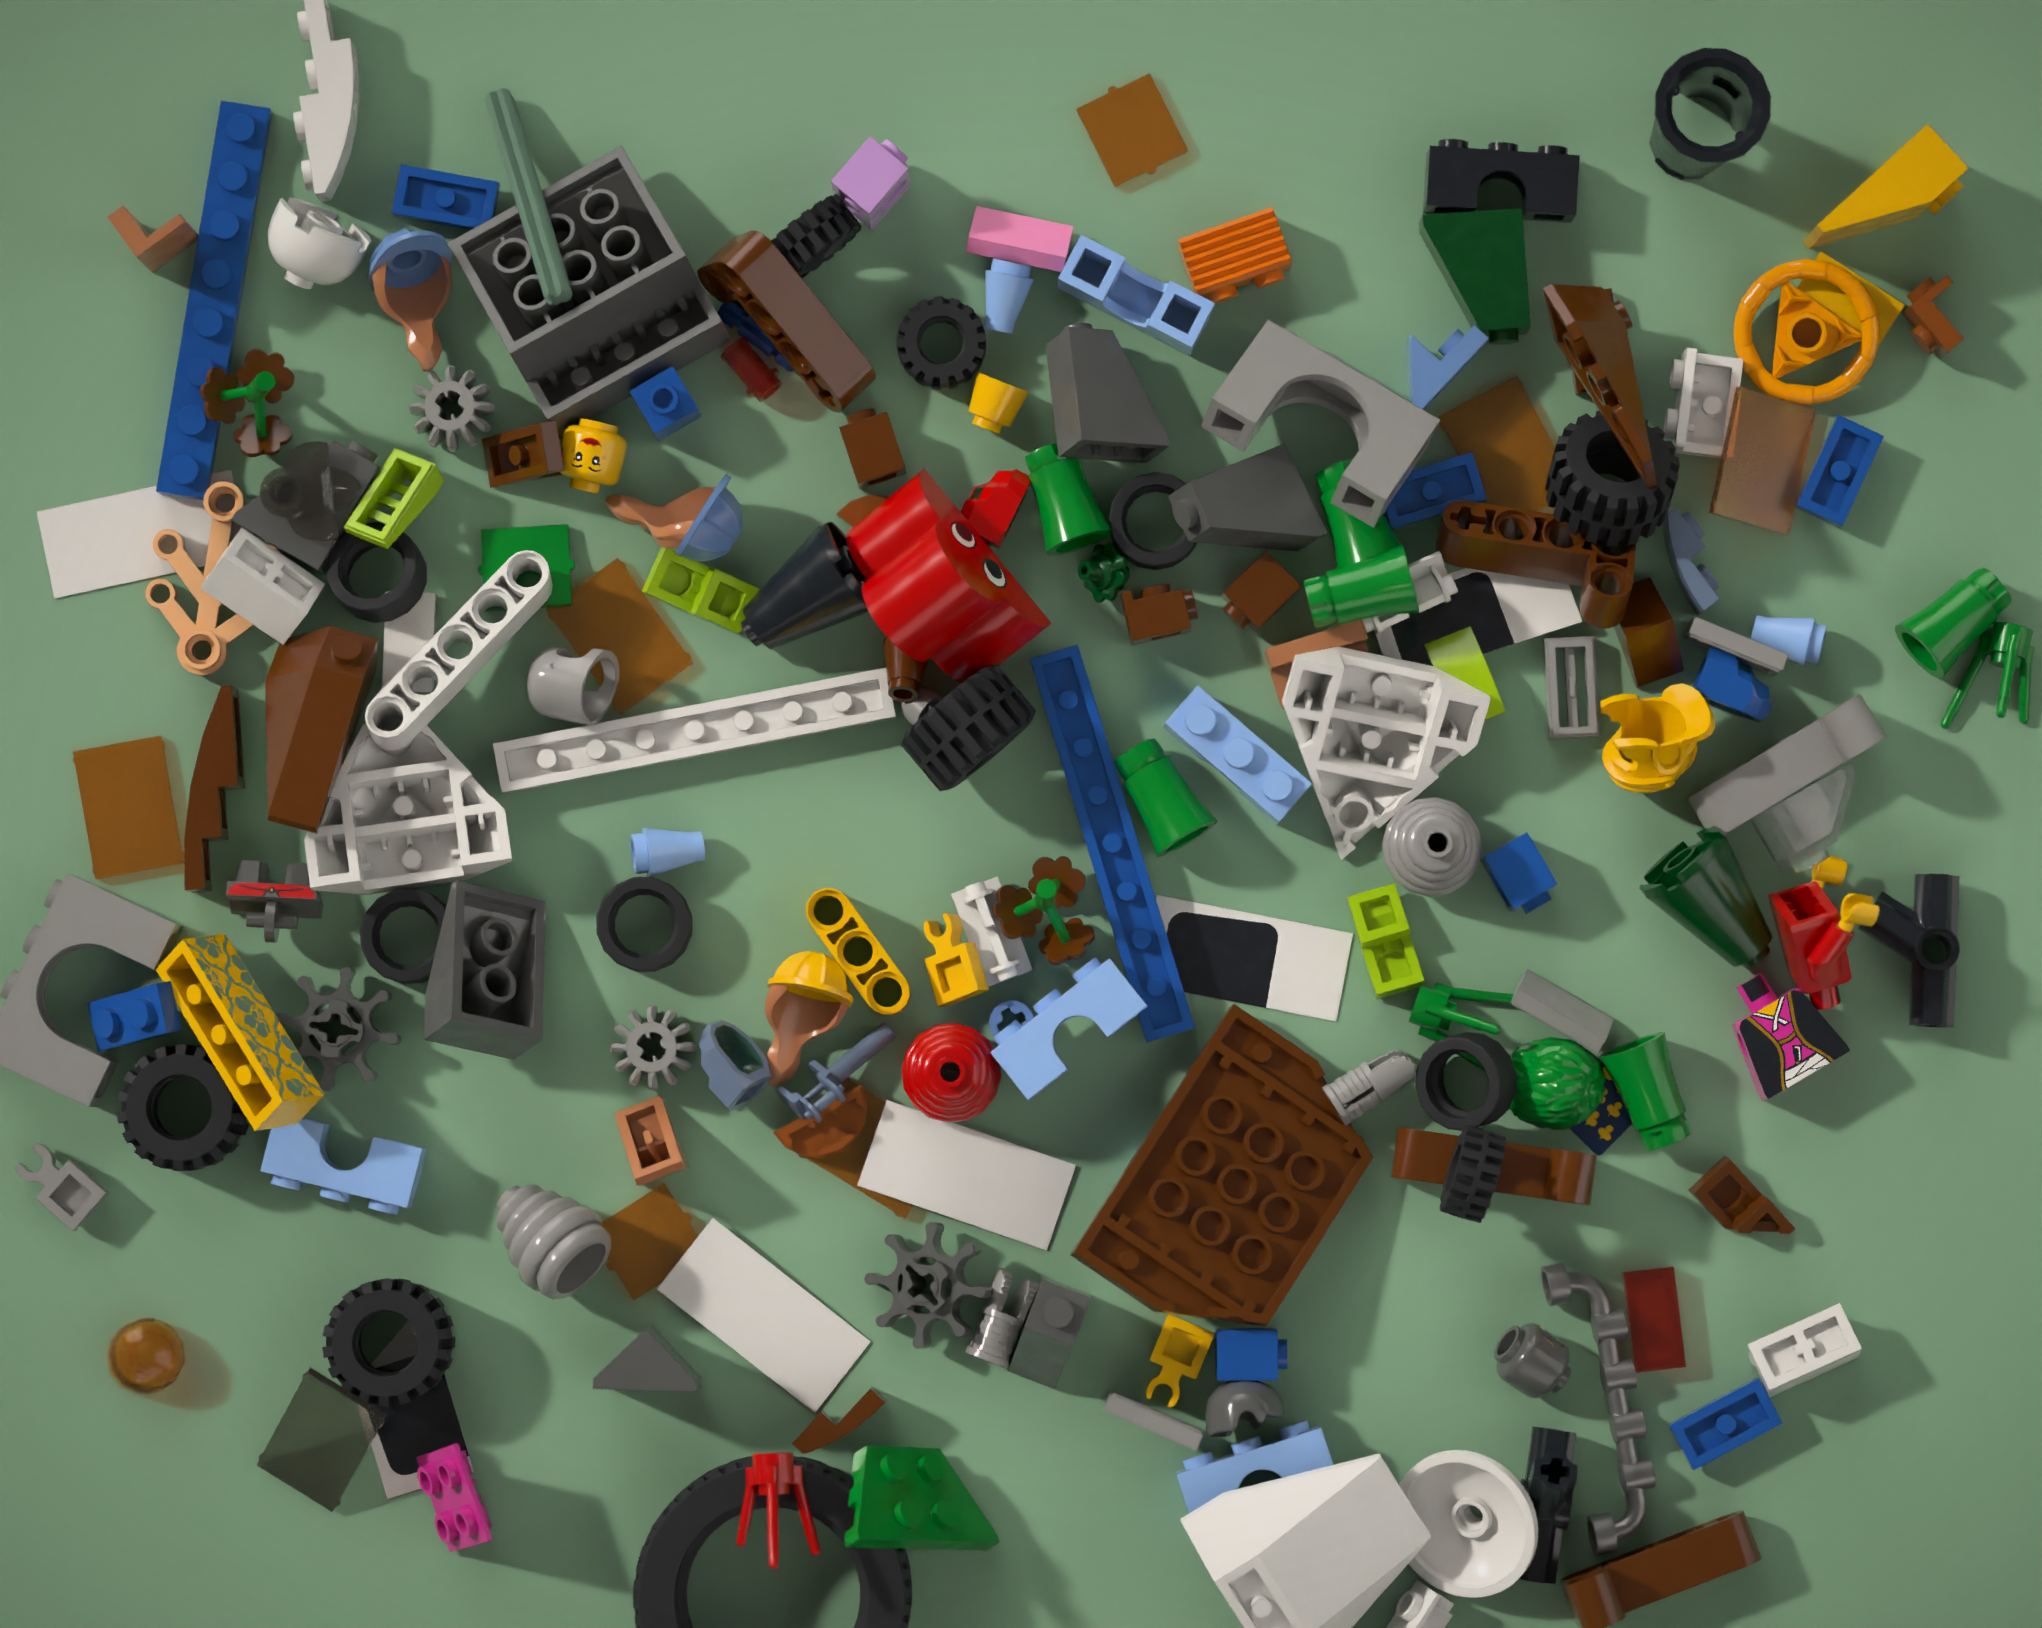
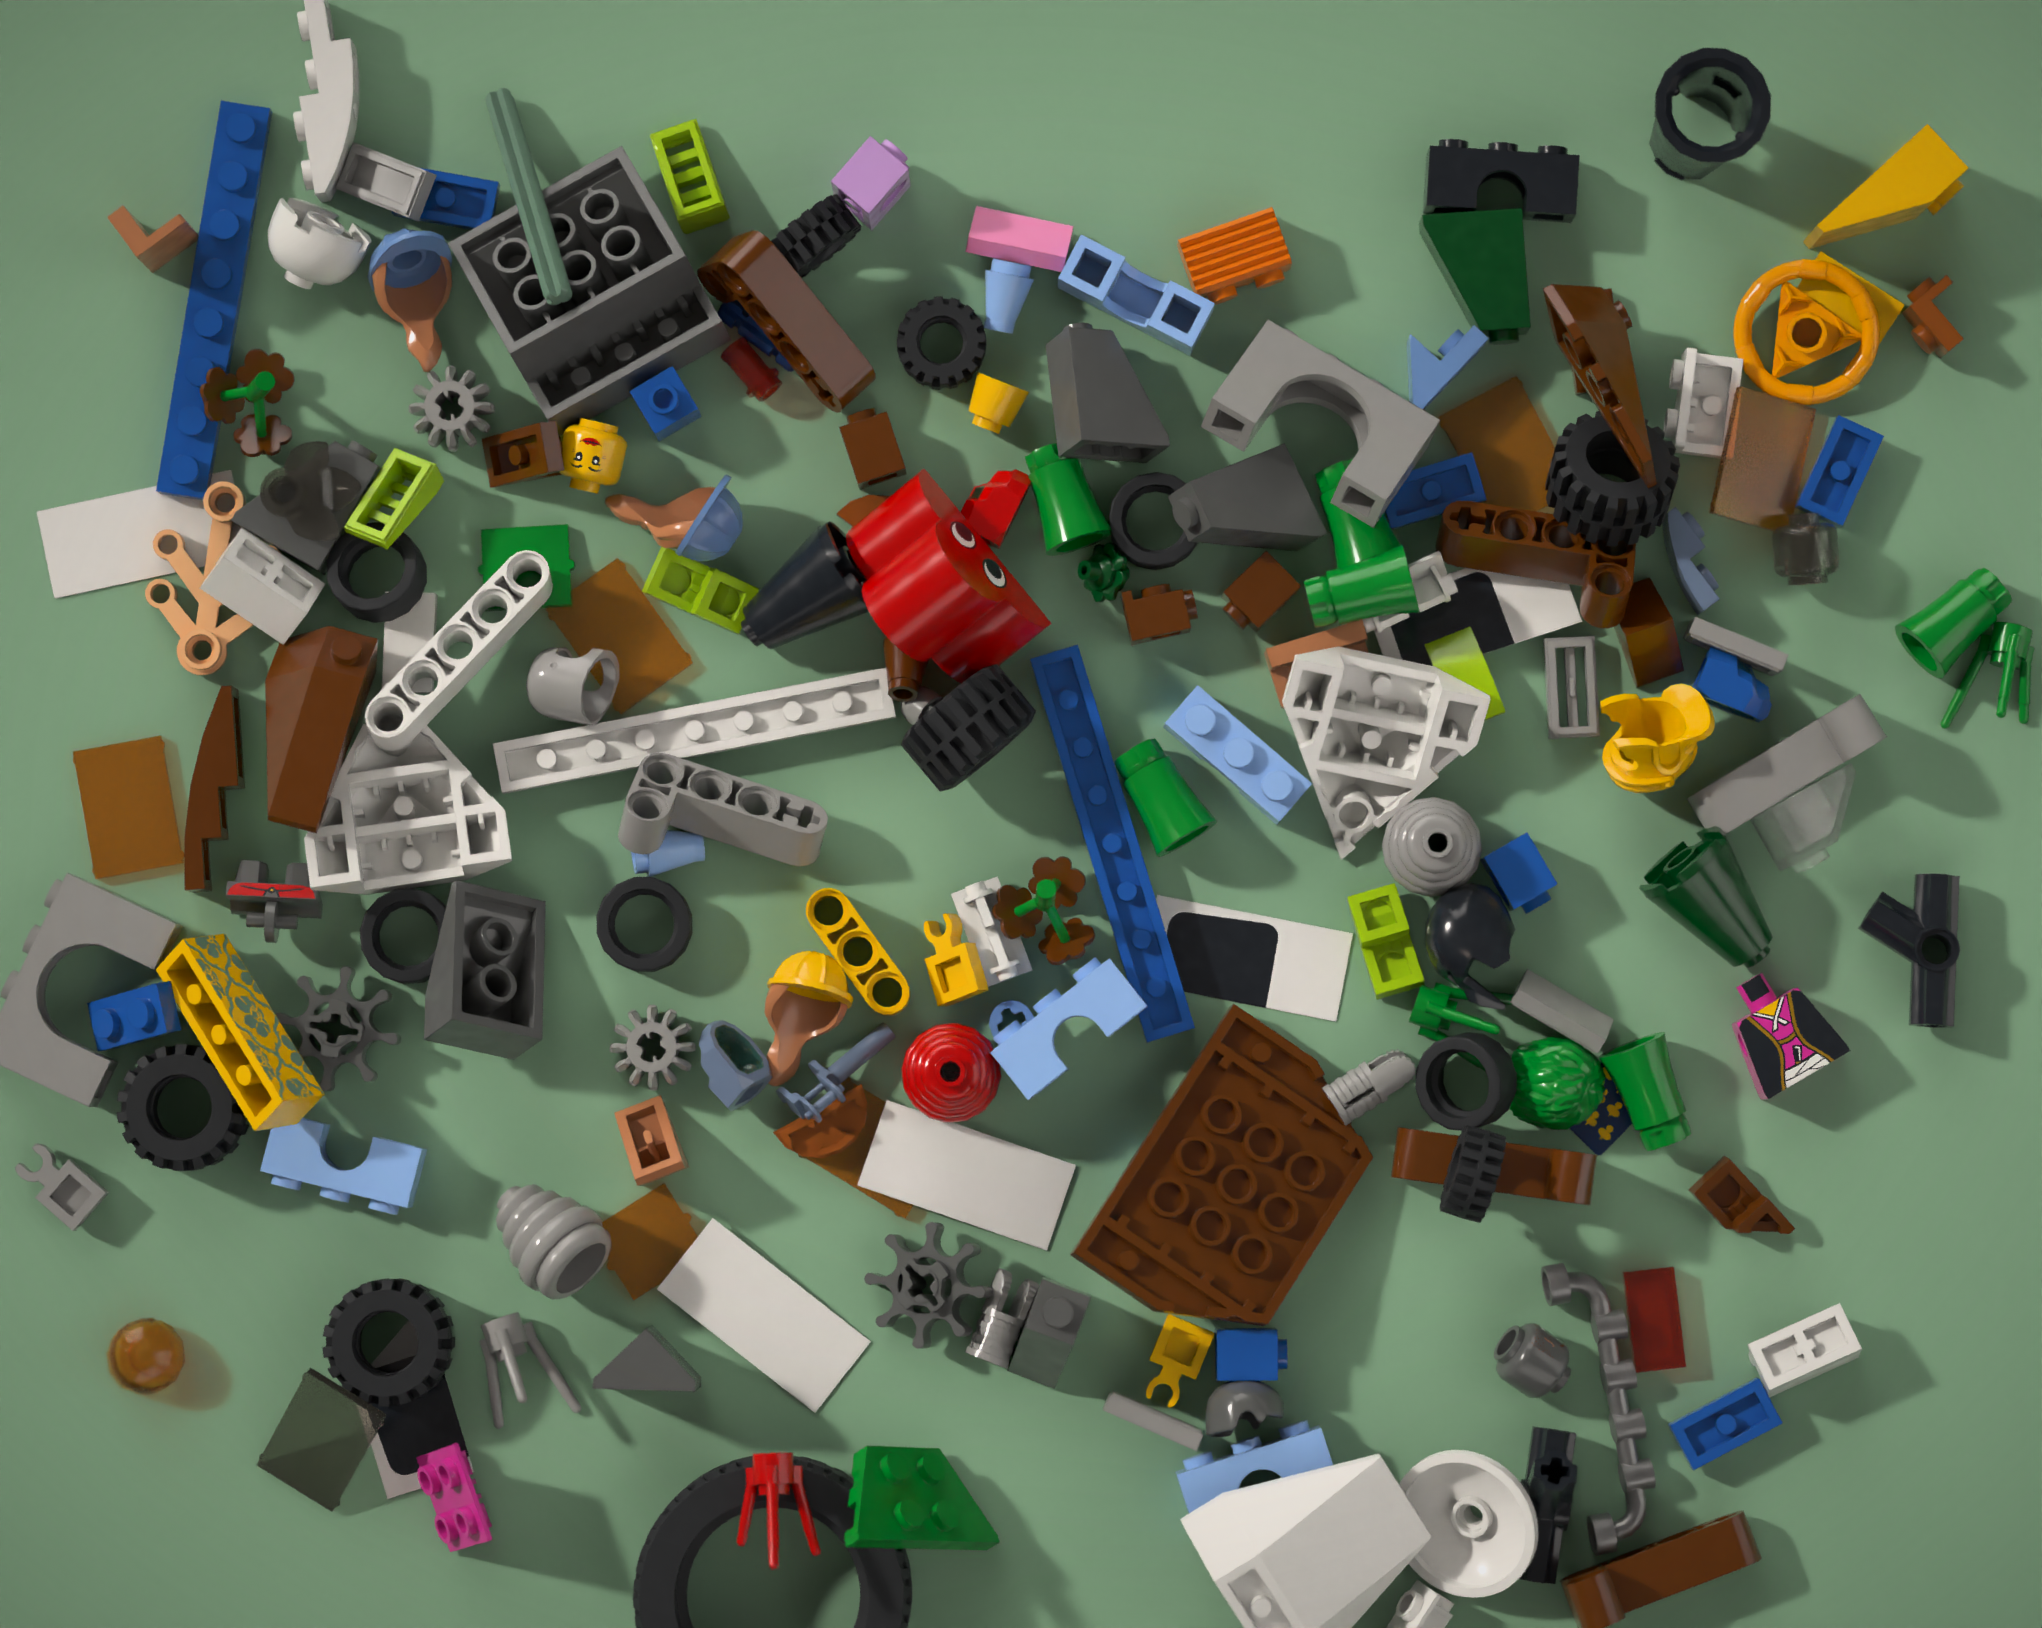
reddish brown slope [792,1387,886,1454] -> none
clear orange piece [1076,73,1188,188] -> none
light blue cone [1751,615,1827,667] -> none
red torso [1768,854,1879,1010] -> none
none -> light grey tile [335,142,437,222]
none -> light grey plant [479,1312,581,1429]
none -> light grey beam [618,753,828,866]
none -> lime slope [650,118,730,234]
none -> black helmet [1425,883,1515,1010]
none -> clear smoke head [1772,513,1839,585]

